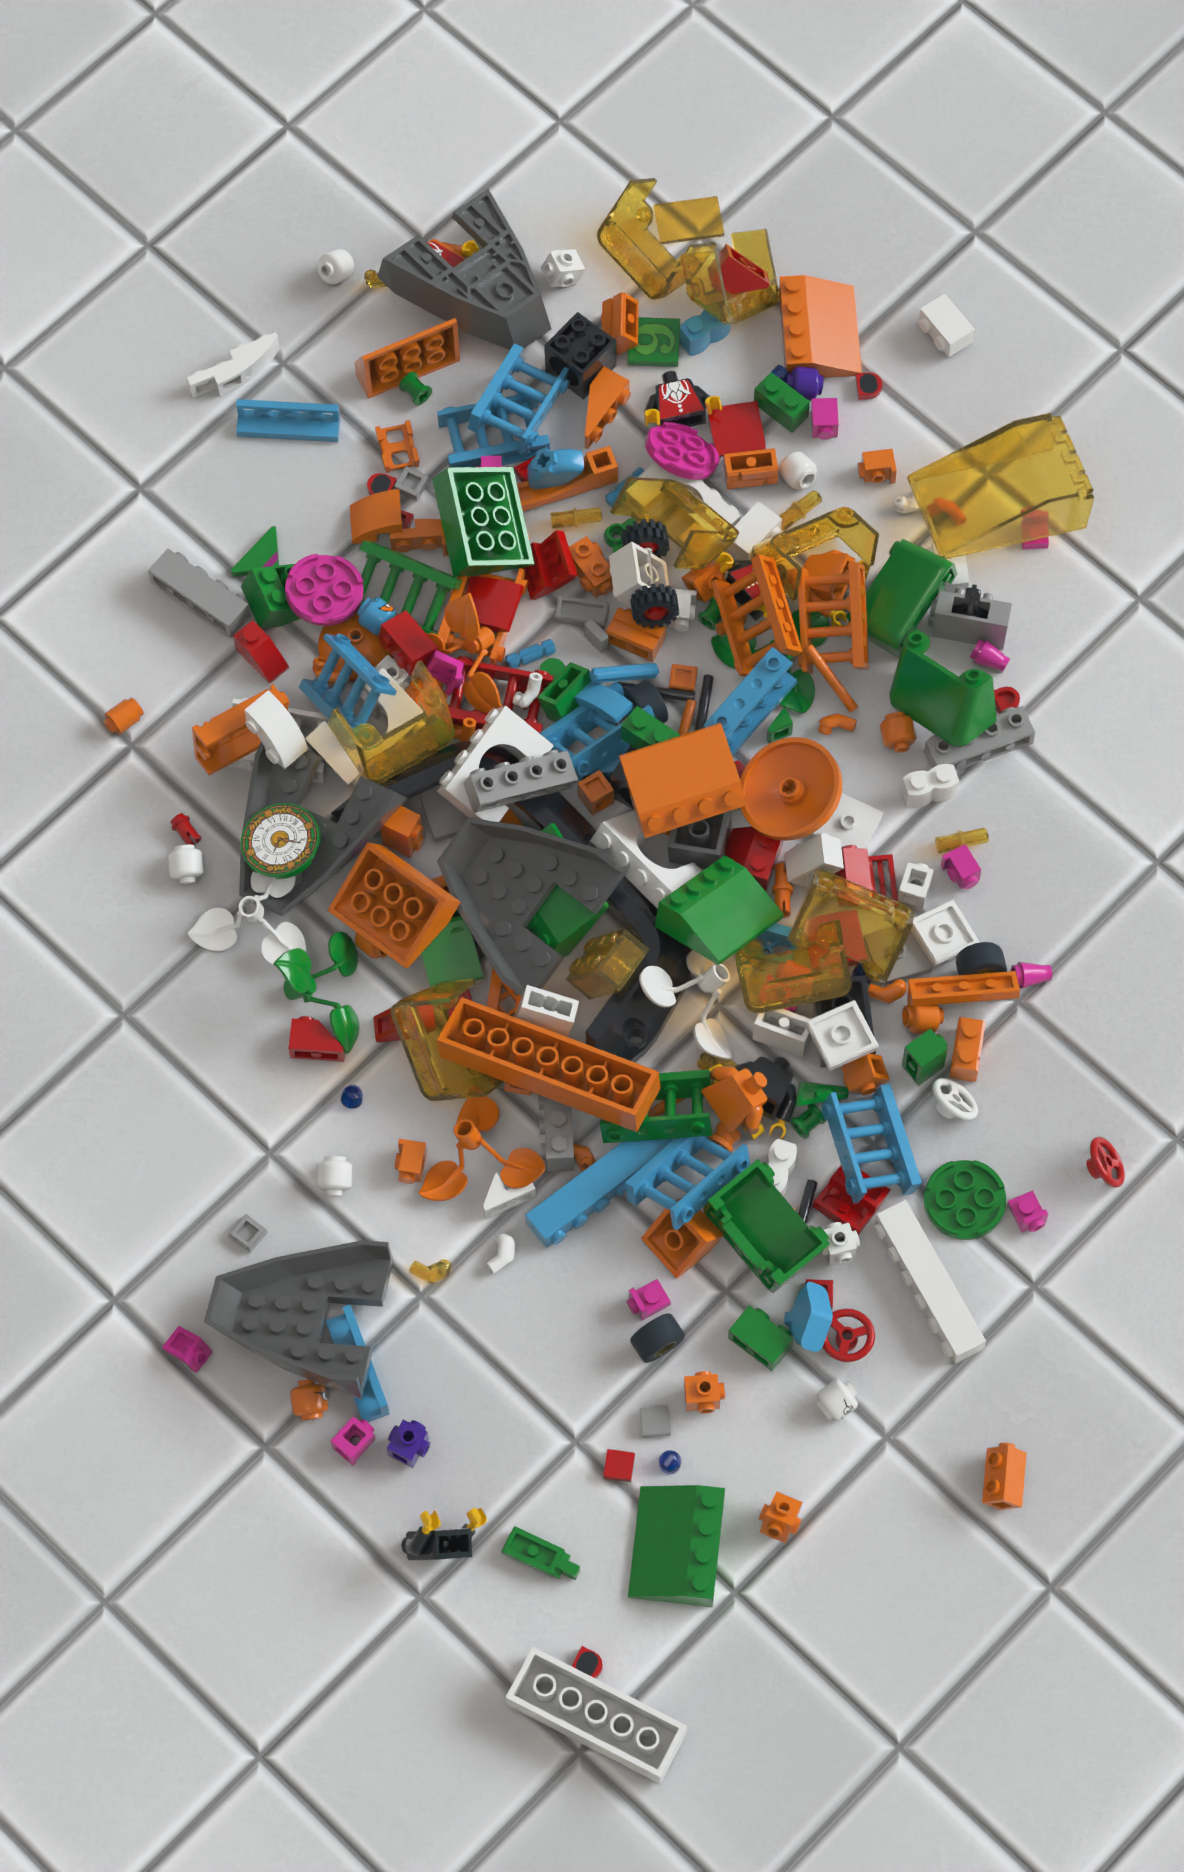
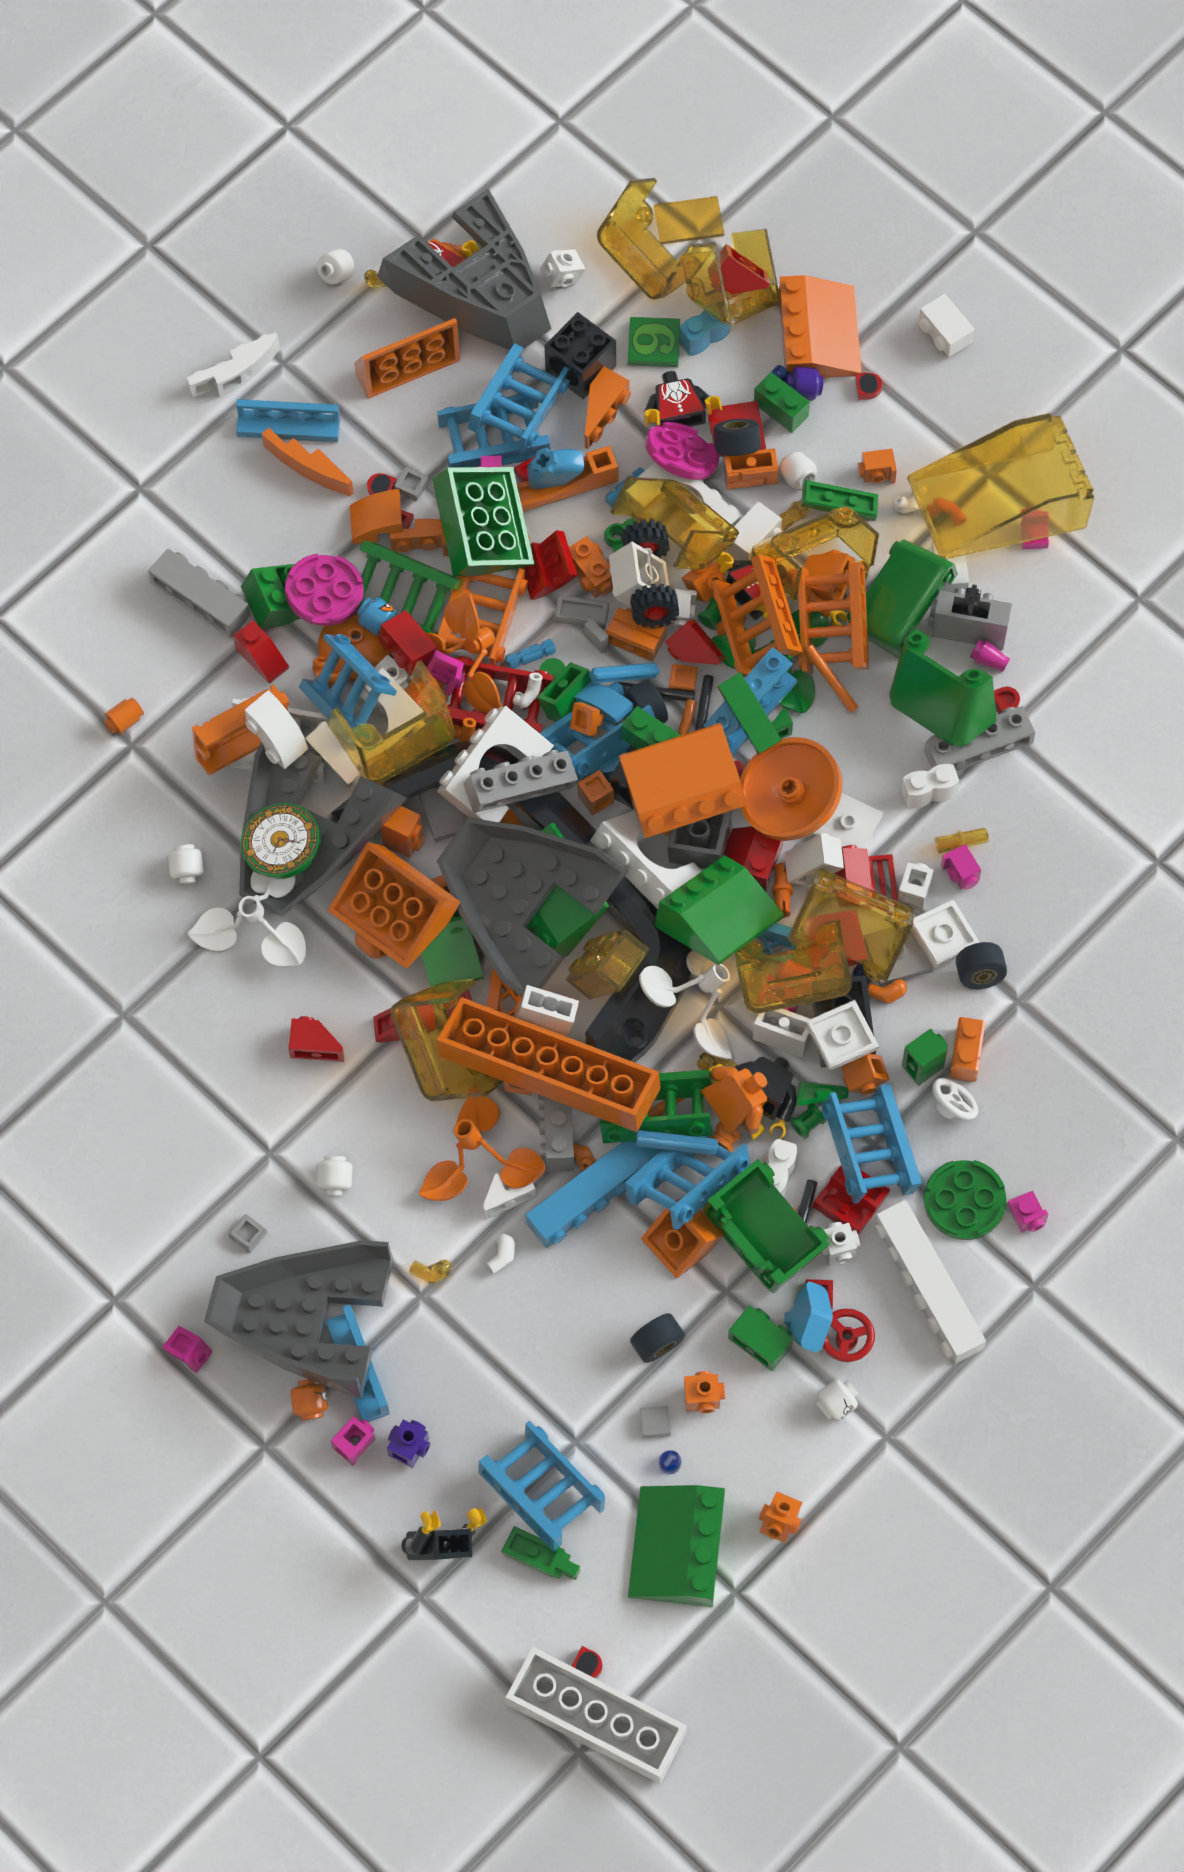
red pin [170,813,202,846] -> none
green tile [231,526,279,577] -> none
green plant [273,932,360,1054] -> none
clear blue hinge [341,1085,363,1109] -> none
orange piece [375,420,420,473] -> none
orange brick [394,1139,427,1184] -> none
green bush [399,372,432,405] -> none
red slope [465,576,524,632] -> none
clear yellow axle [550,507,602,529] -> none
orange brick [600,292,639,355] -> none
red tile [603,1449,635,1482] -> none
dark pink bracket [626,1279,671,1321] -> none
dark pink brick [811,398,839,440] -> none
orange arm [818,713,857,735] -> none
orange head [880,712,917,753] -> none
orange head [902,1001,944,1034] -> none
orange fence [907,971,1020,1006] -> none
orange brick [982,1443,1027,1510] -> none
dark pink cone [1011,962,1052,989] -> none
red piece [1086,1137,1125,1188] -> none
none -> orange slope [262,428,354,496]
none -> dark azure fence [478,1421,605,1552]
none -> orange tile [570,702,604,736]
none -> dark azure axle [636,1130,718,1155]
none -> red slope [665,619,727,665]
none -> black wheel [713,419,761,456]
none -> green tile [716,672,782,755]
none -> green tile [801,480,878,521]

